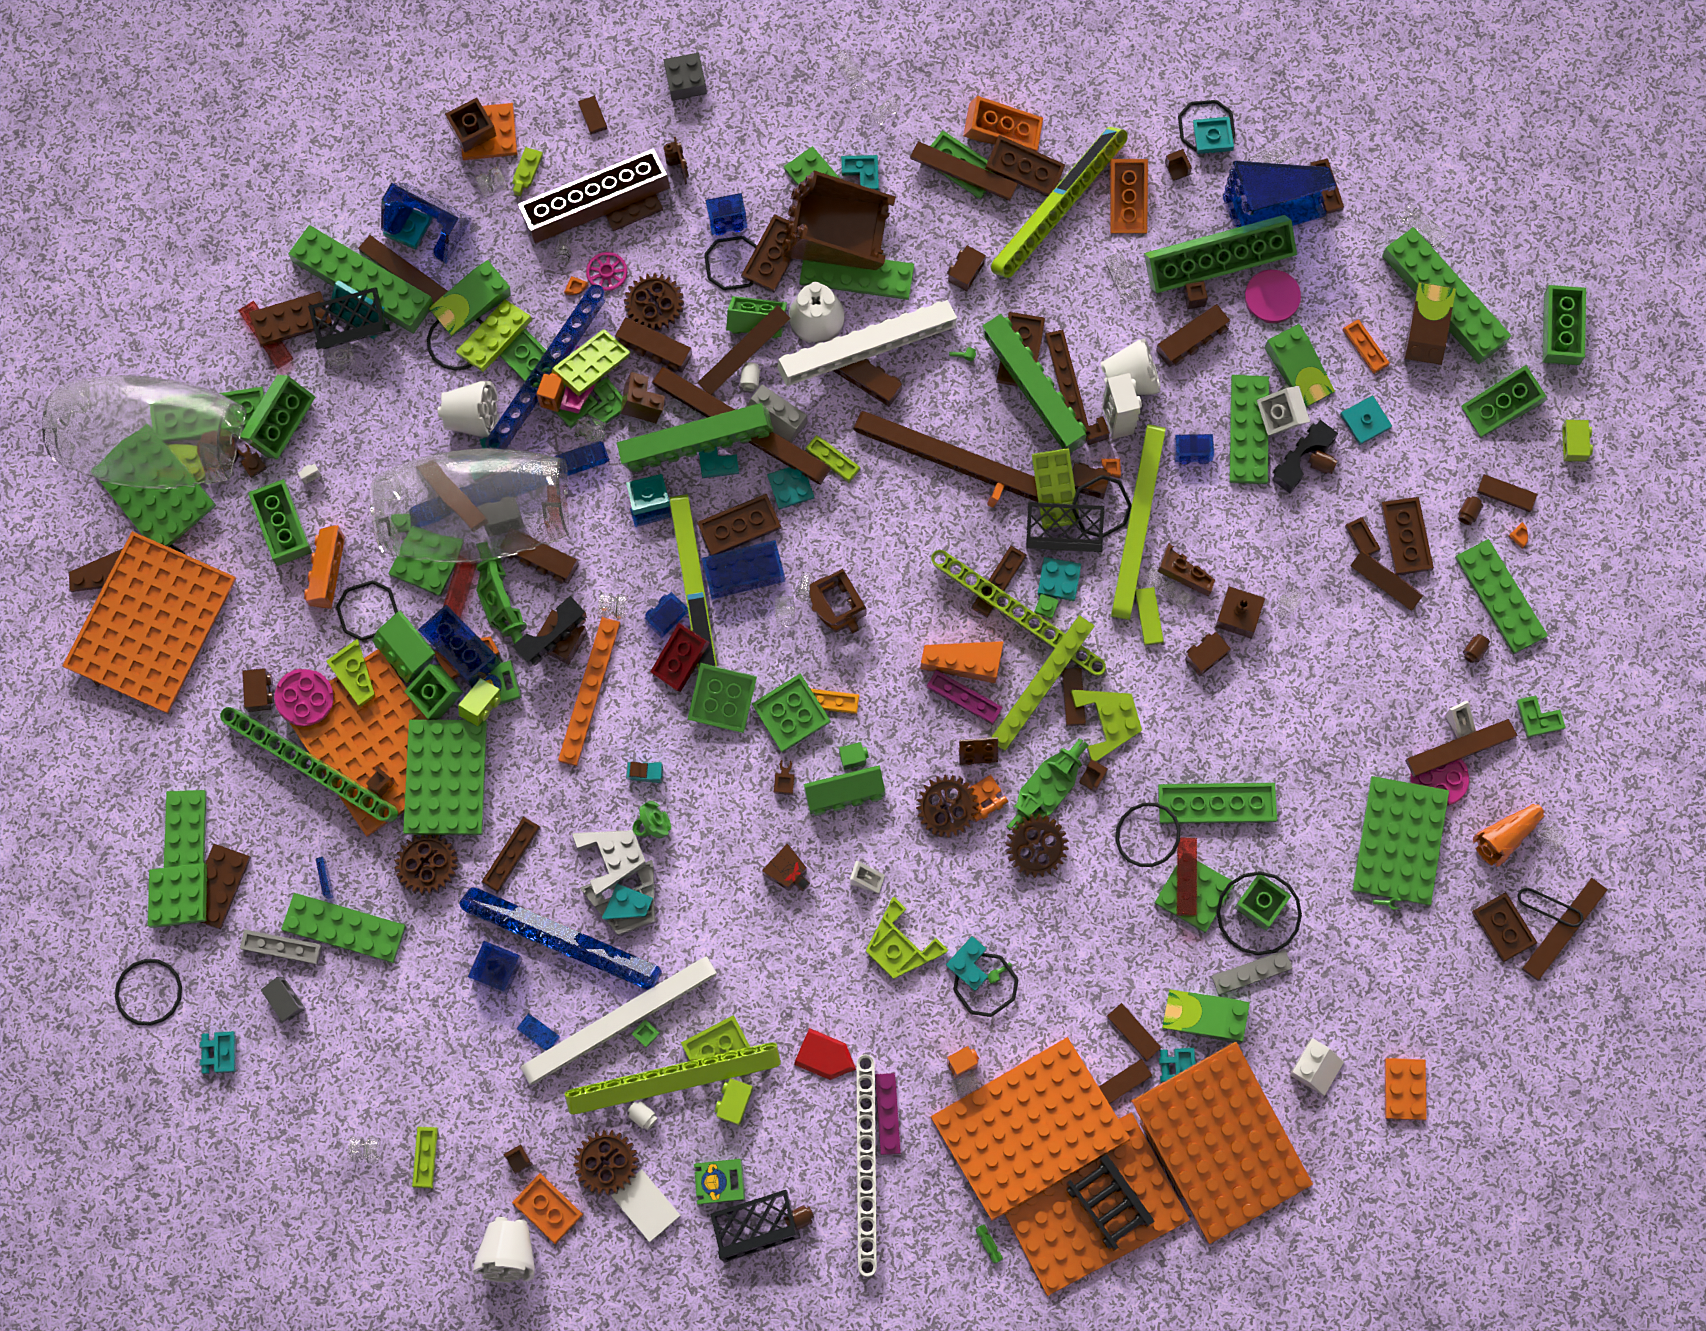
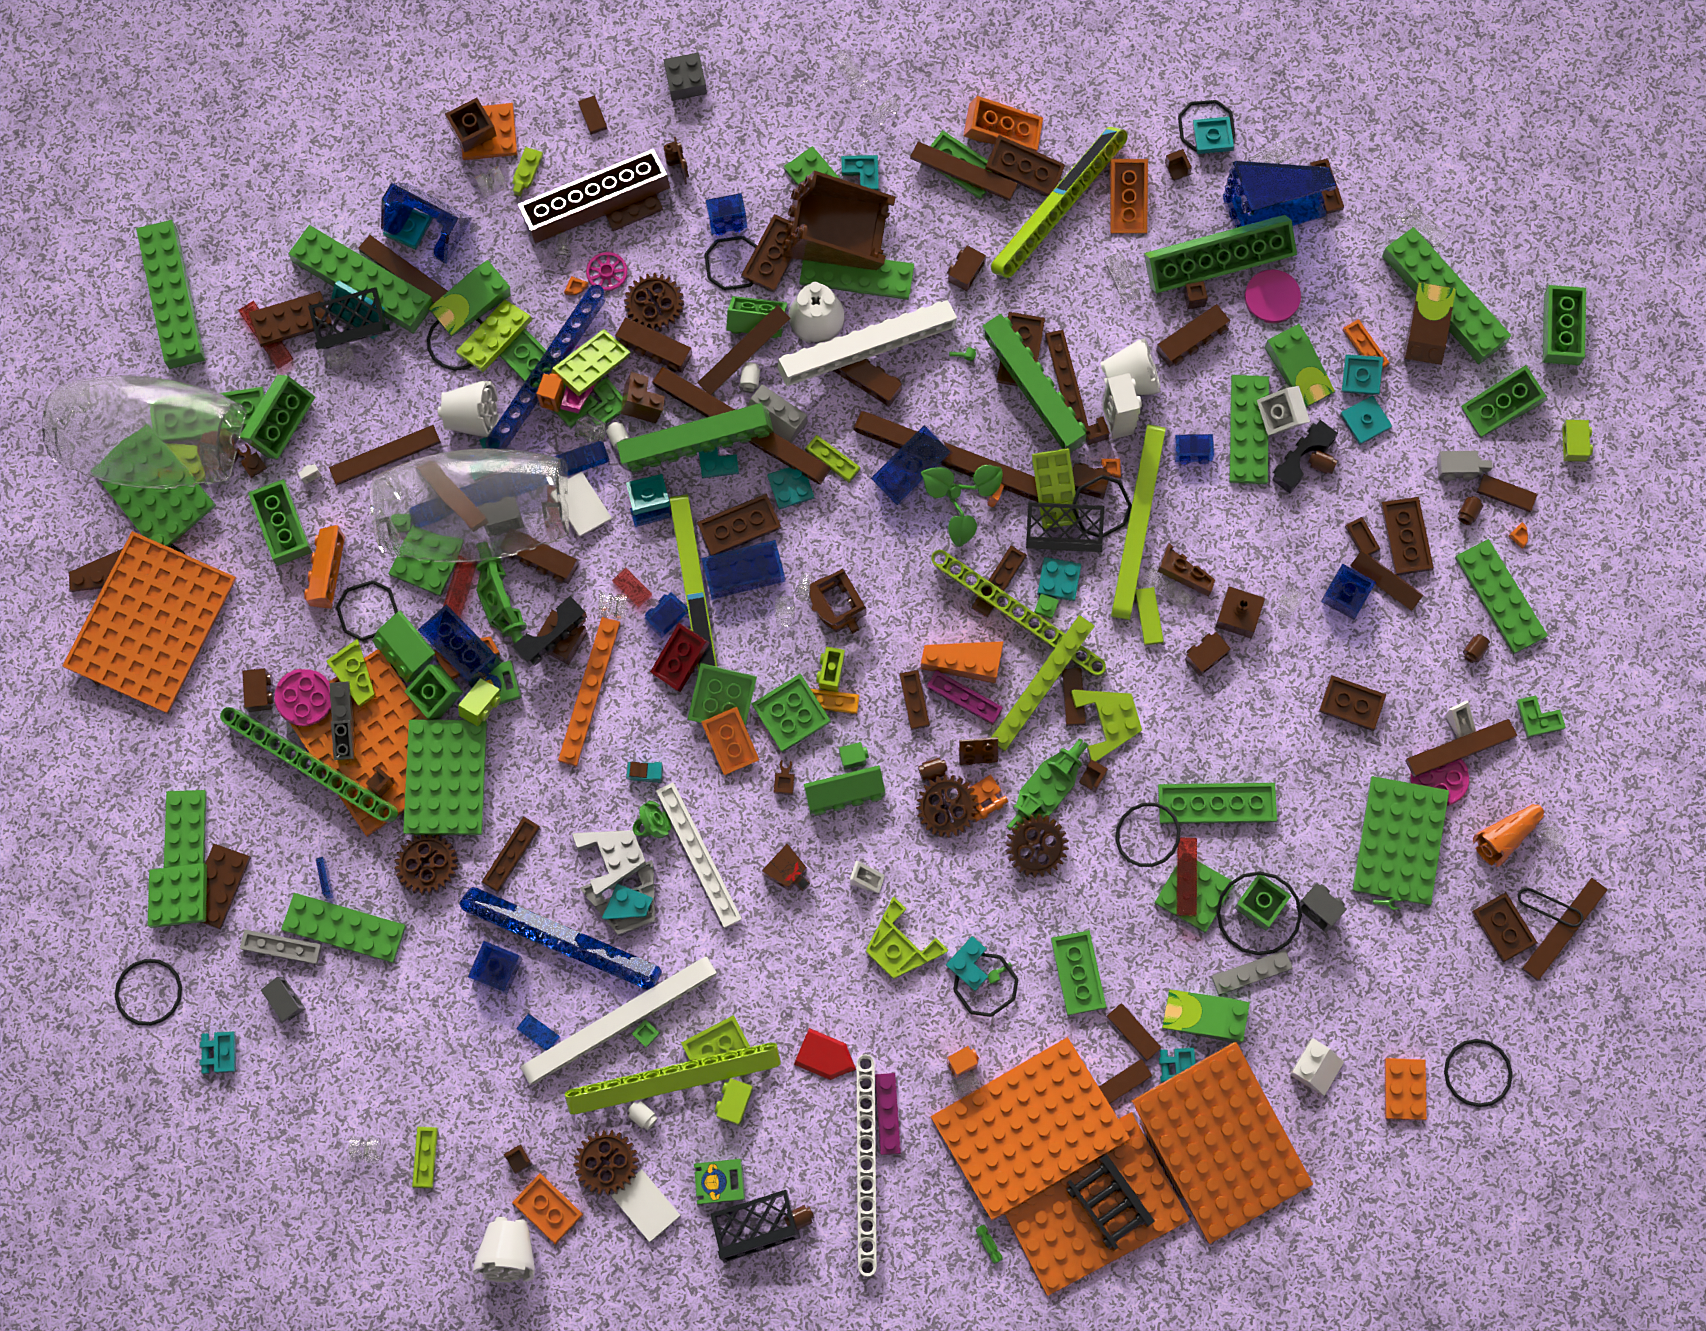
none -> bright green brick [136,220,205,369]
none -> reddish brown tile [329,425,441,486]
none -> dark grey slope [329,681,354,760]
none -> white tile [549,472,612,538]
none -> white brick [606,422,630,451]
none -> clear red tile [612,568,652,608]
none -> white plate [656,782,742,929]
none -> orange plate [701,707,760,775]
none -> lime brick [816,647,845,692]
none -> clear blue brick [871,425,953,505]
none -> reddish brown plate [899,670,930,730]
none -> reddish brown brick [918,757,948,781]
none -> bright green plant [921,465,1003,547]
none -> bright green plate [1051,930,1106,1016]
none -> dark grey brick [1296,883,1347,933]
none -> reddish brown plate [1318,675,1387,731]
none -> clear blue brick [1321,564,1376,620]
none -> teal plate [1342,354,1384,395]
none -> light grey hinge [1437,451,1493,481]
none -> black piece [1444,1039,1513,1107]

